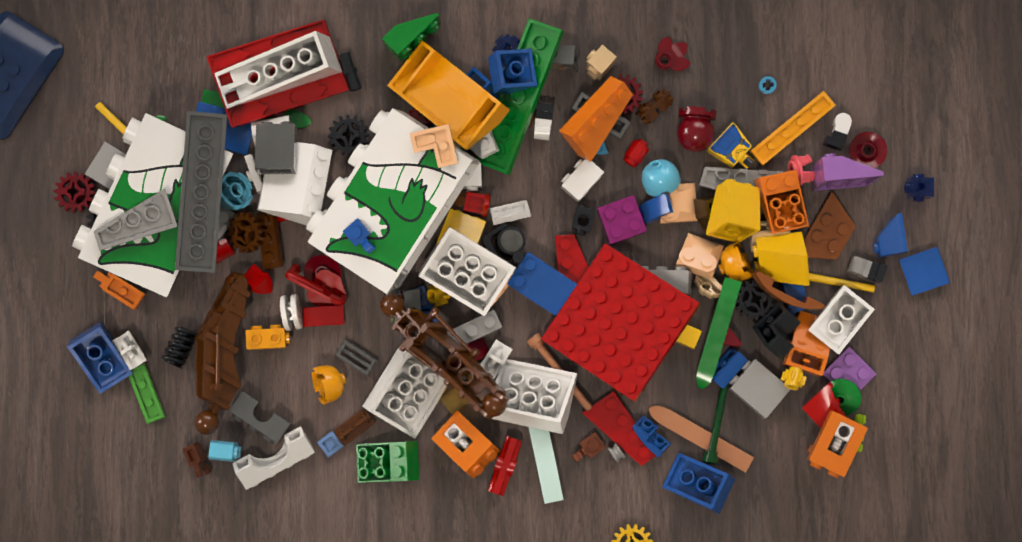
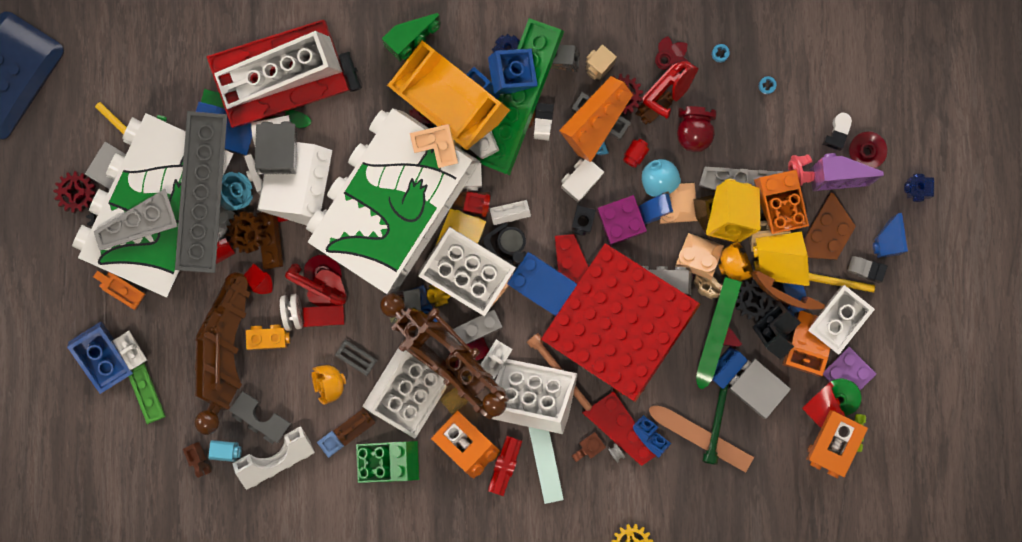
black piece [161,327,197,369] -> none
black gear [328,115,370,157] -> none
blue plate [342,218,376,253] -> none
blue slope [662,452,735,514] -> none
yellow brick [676,325,702,350] -> none
torso [707,122,754,169] -> none
light orange plate [750,91,836,166] -> none
yellow gear [781,367,807,390] -> none
blue slope [899,247,950,296] -> none
none -> red piece [642,61,699,119]
none -> dark azure bush [712,44,730,63]

